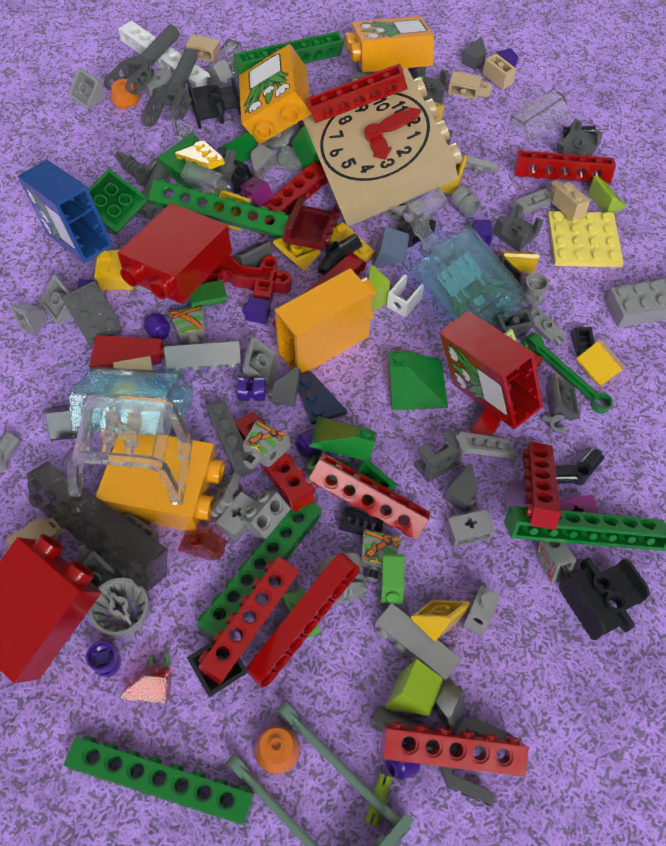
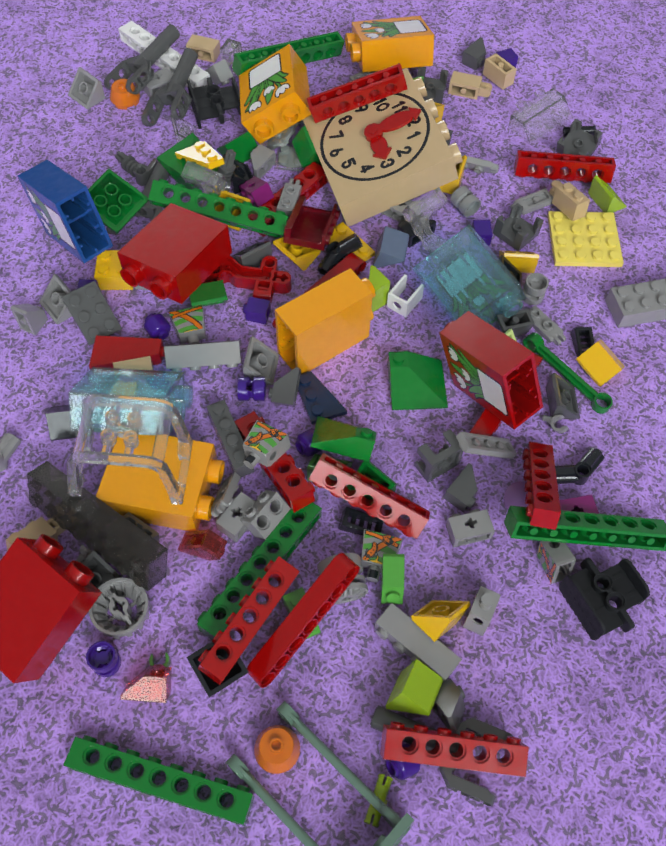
none -> light grey hinge [276,178,302,216]

